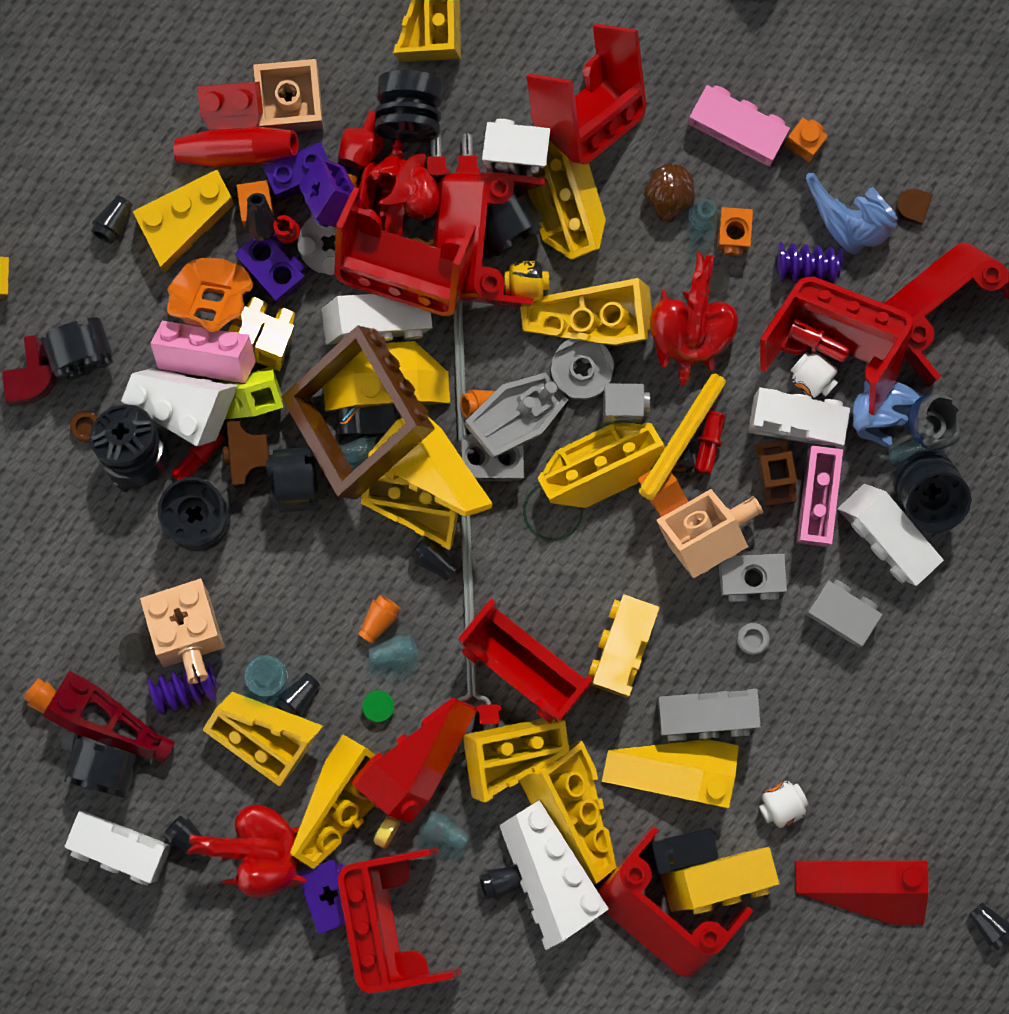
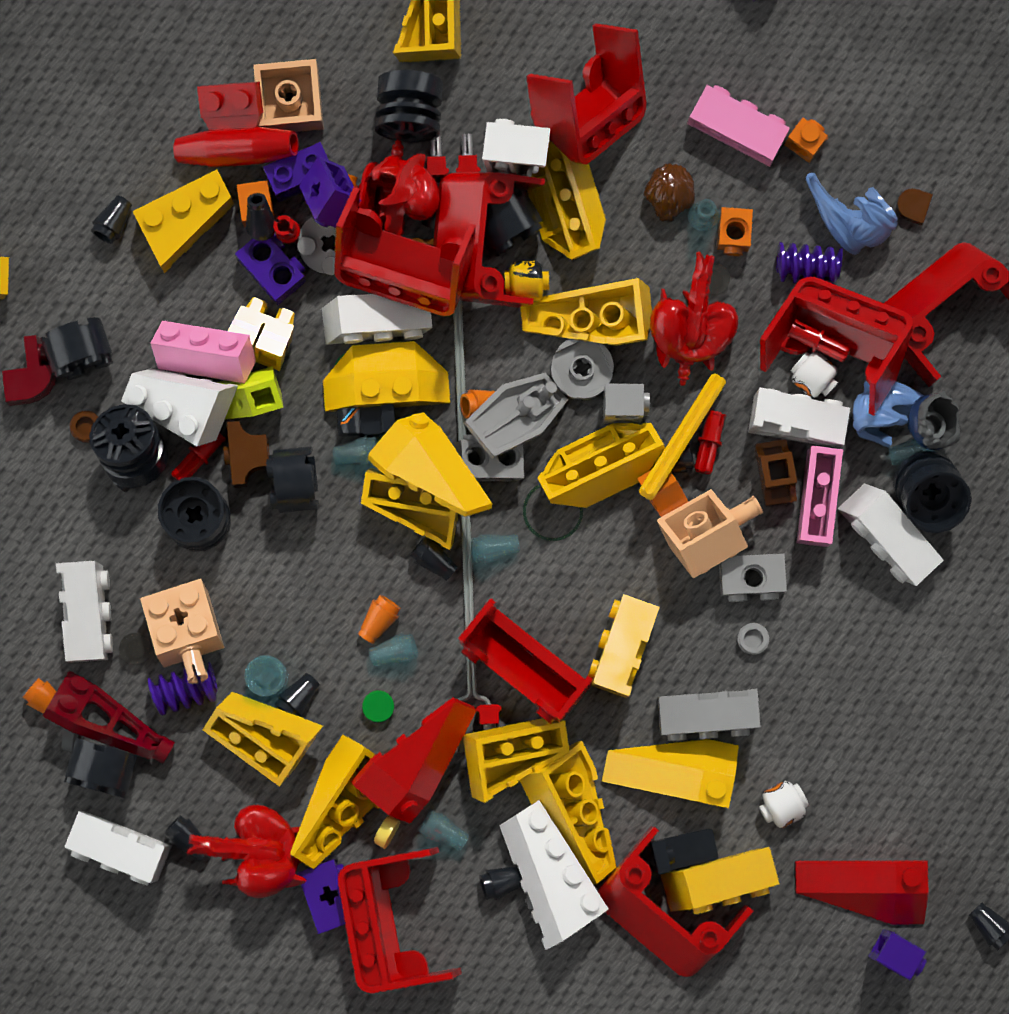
orange piece [167,258,253,332] -> none
reddish brown window [281,325,435,500] -> none
red piece [337,110,384,169] -> none
light grey brick [805,579,883,648] -> none
none -> white wedge [56,561,113,663]
none -> clear light blue cone [471,534,520,565]
none -> dark purple brick [868,929,927,980]

